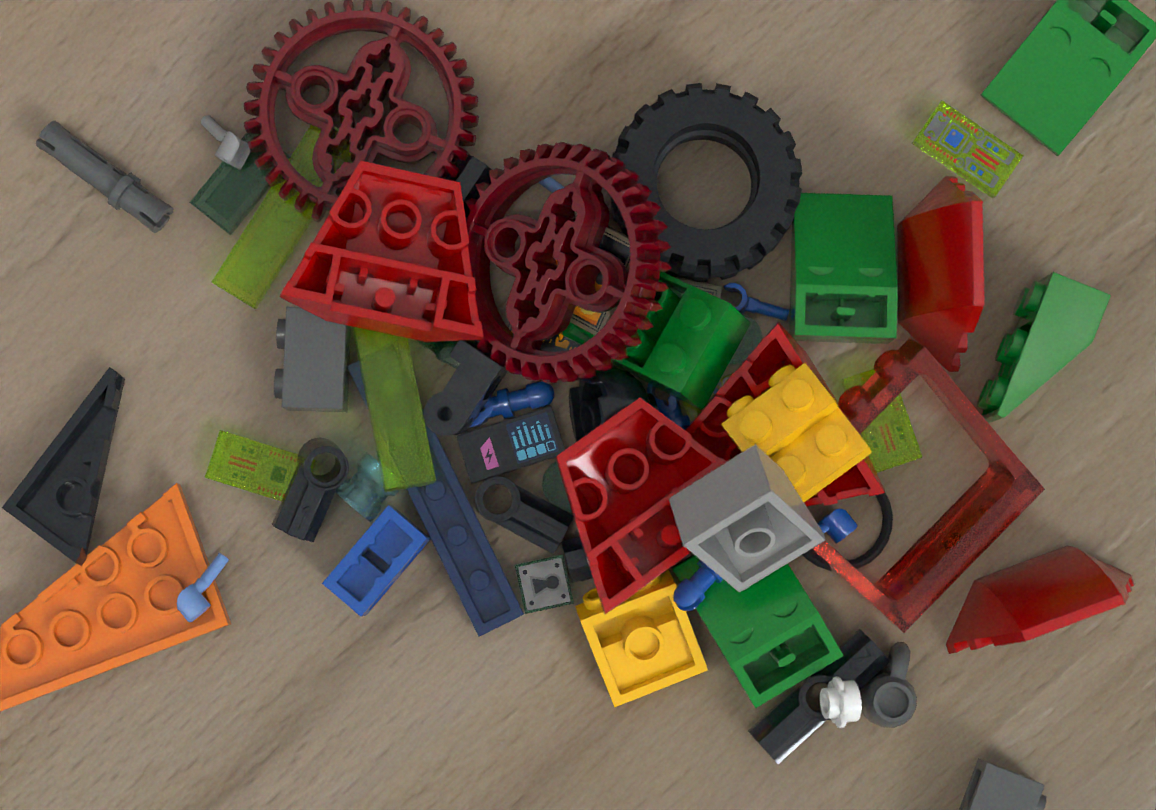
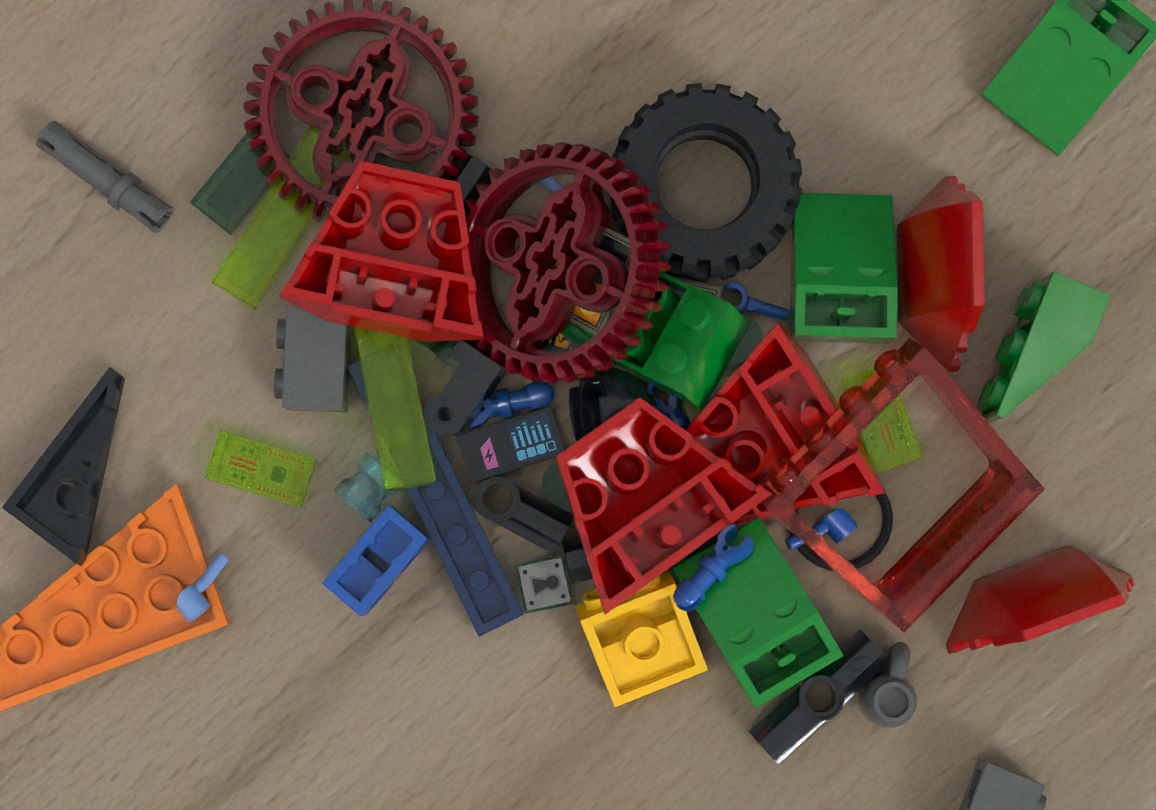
light grey hand [201,115,251,170] -> none
black piece [272,437,349,543] -> none
light grey slope [669,444,826,592] -> none
yellow plate [722,363,872,502] -> none
white plate [820,676,862,728] -> none
clear neon green tile [911,100,1024,199] -> none

